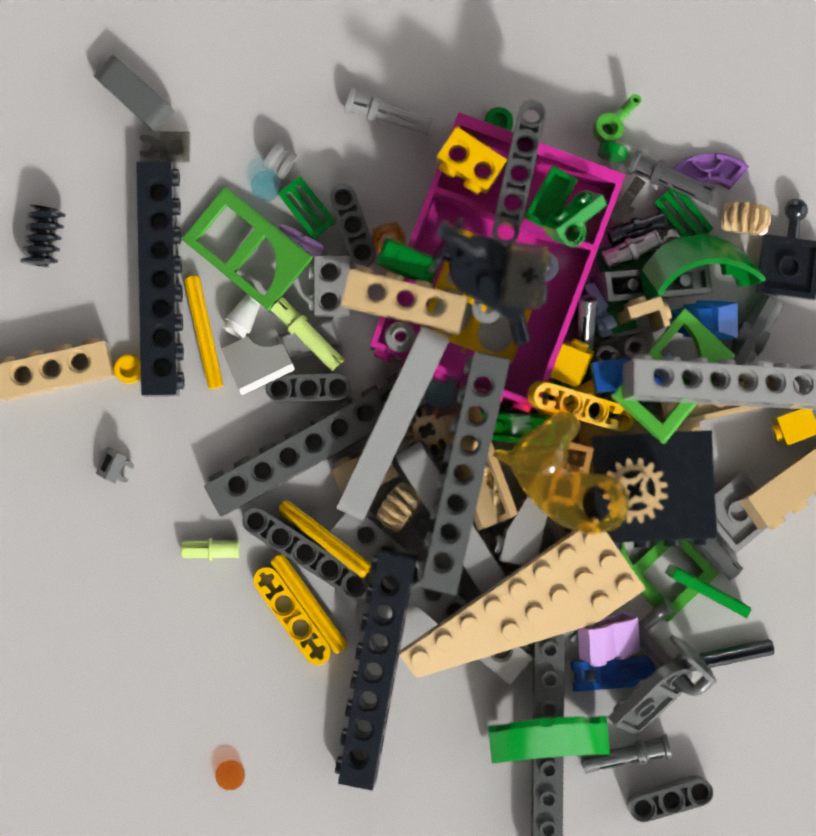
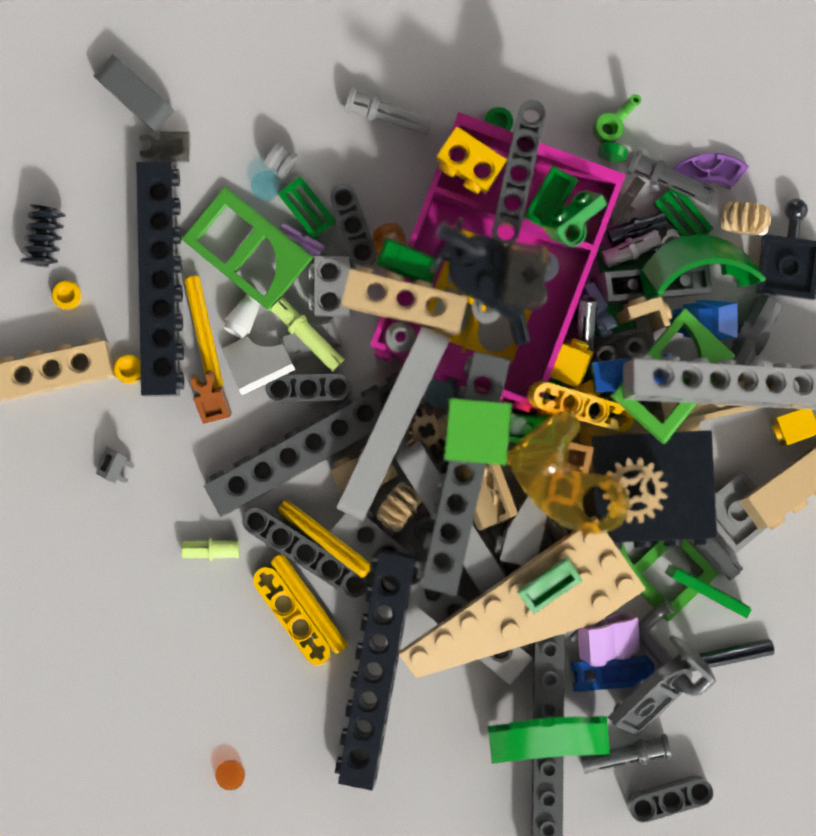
none -> yellow tile [52,280,82,310]
none -> dark orange plate [191,370,232,424]
none -> bright green tile [445,398,511,465]
none -> tile [517,557,583,615]

